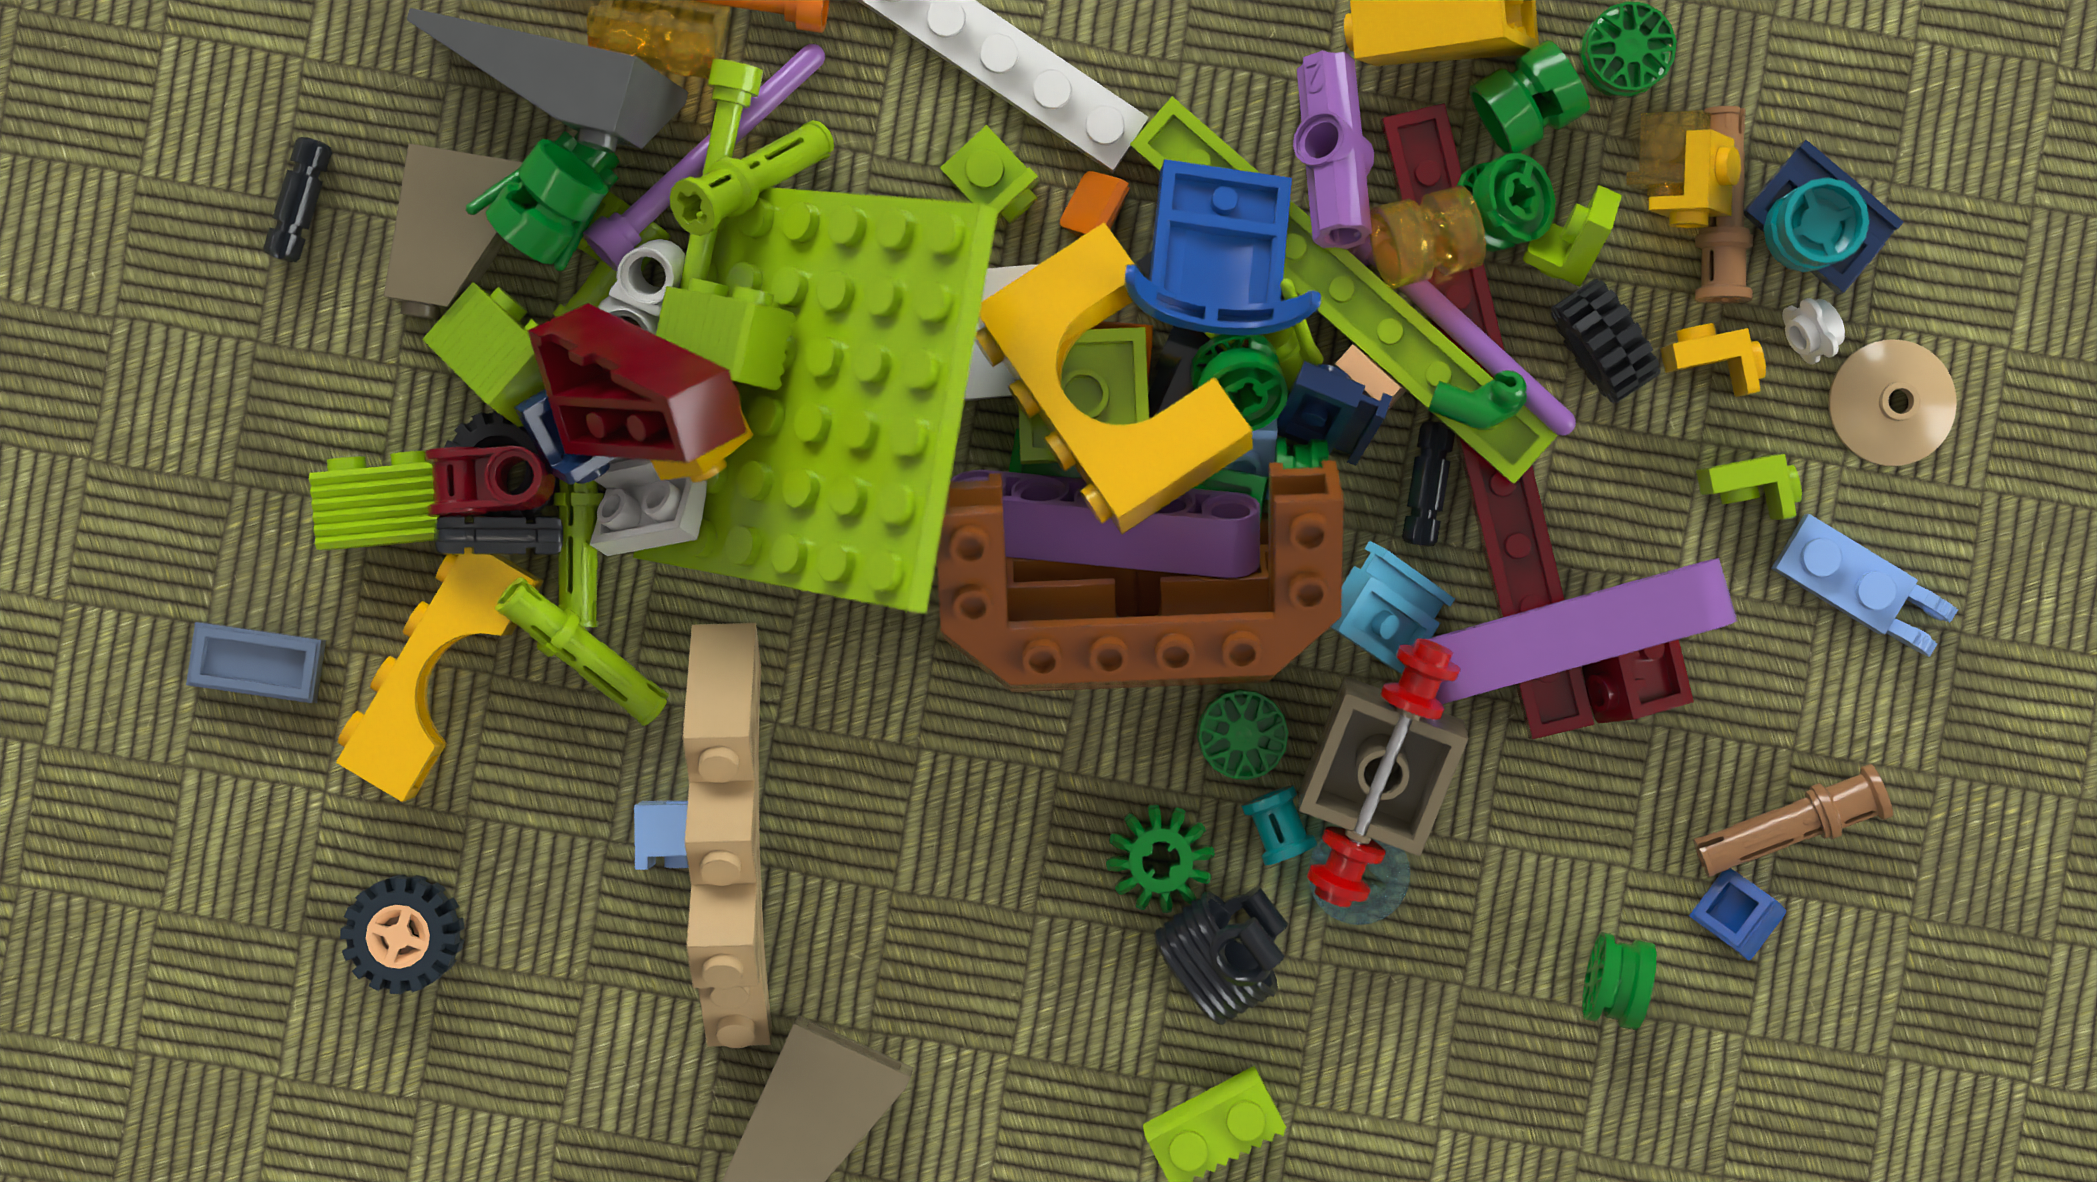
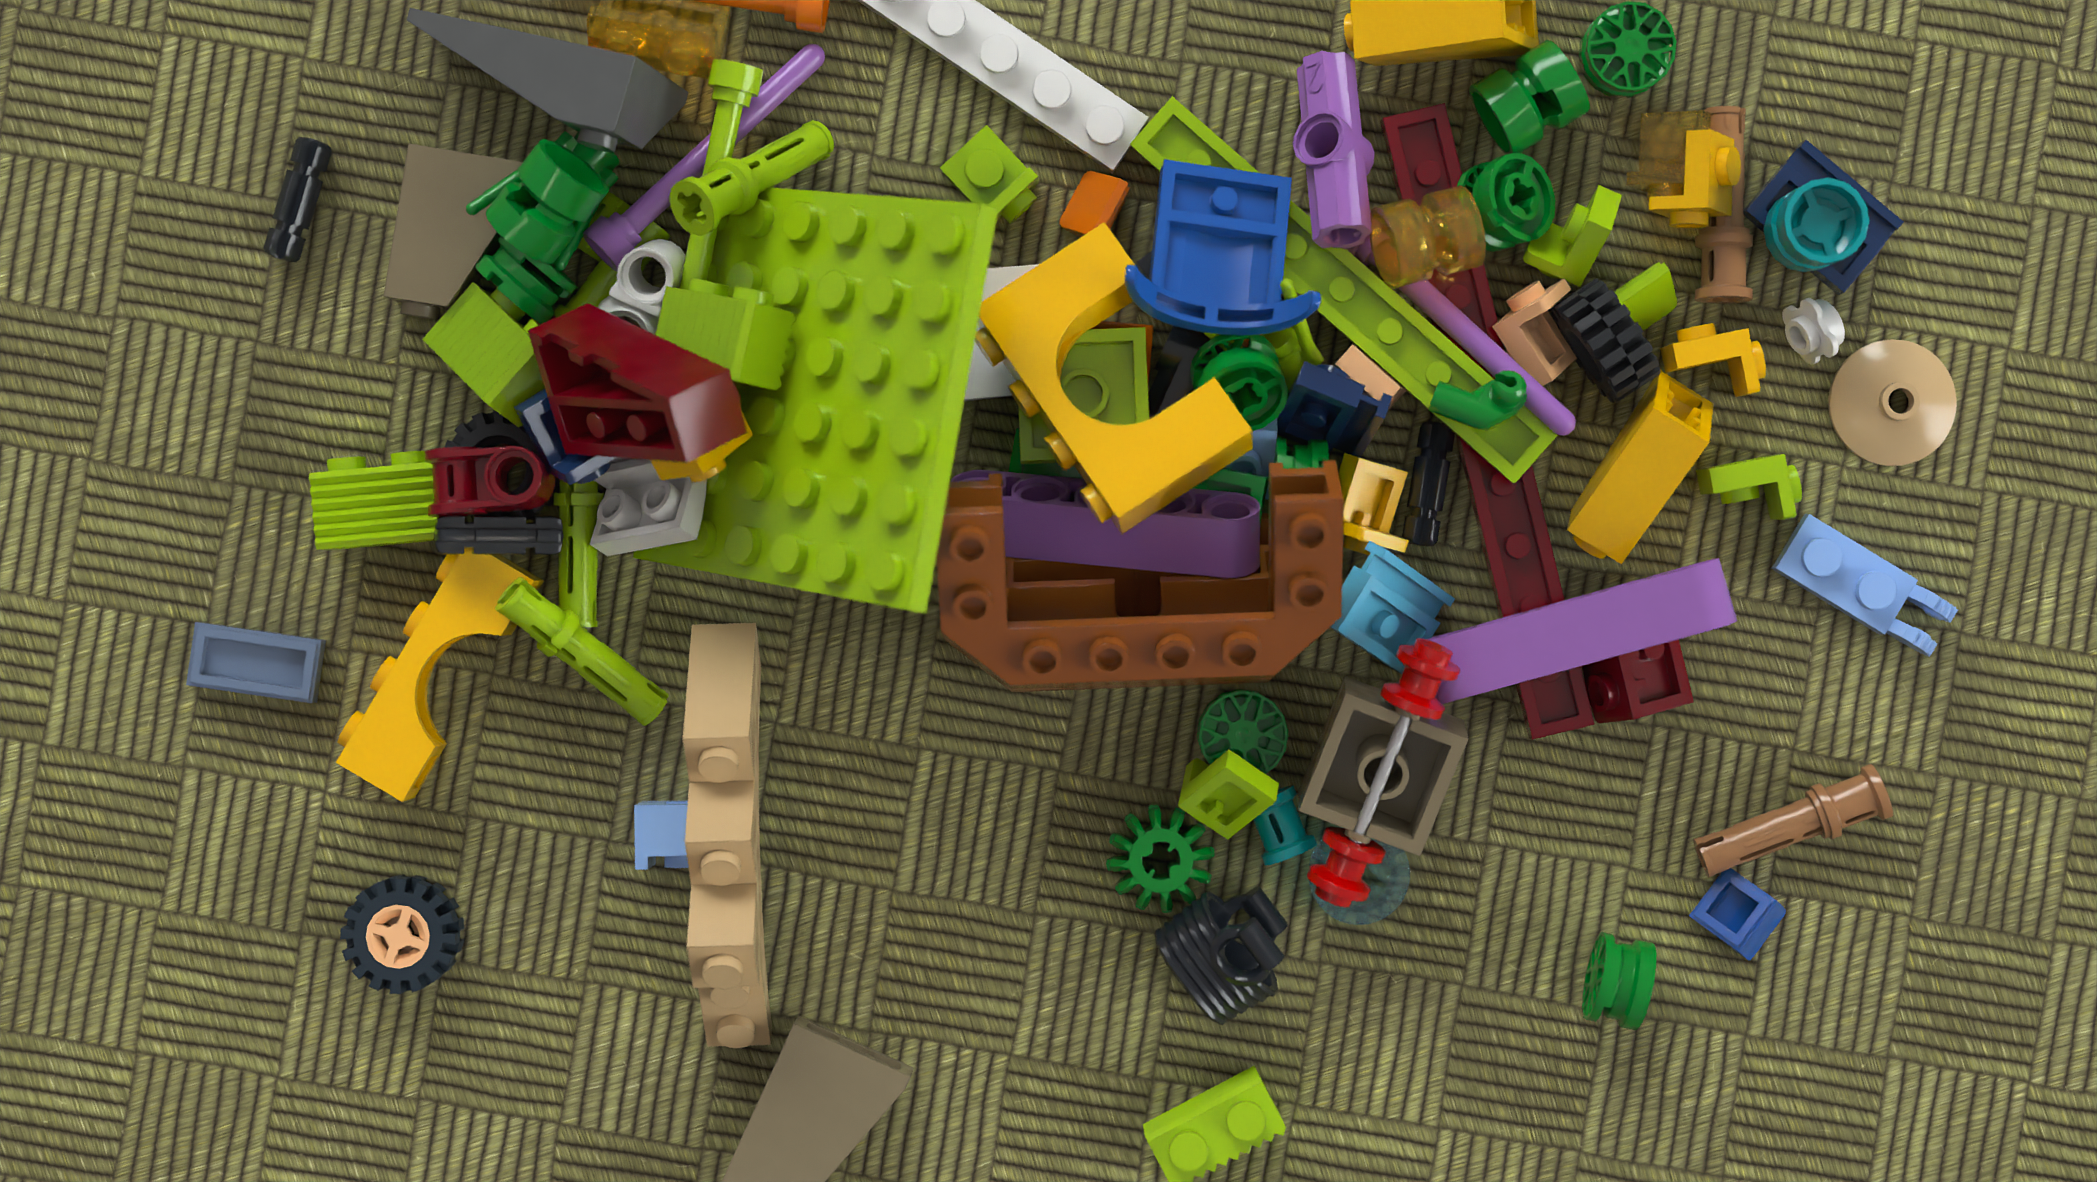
none -> green wheel [475,236,578,324]
none -> lime bracket [1178,750,1279,840]
none -> yellow bracket [1338,453,1409,555]
none -> light nougat bracket [1492,279,1577,386]
none -> yellow slope [1567,370,1714,564]
none -> lime slope [1614,262,1677,331]

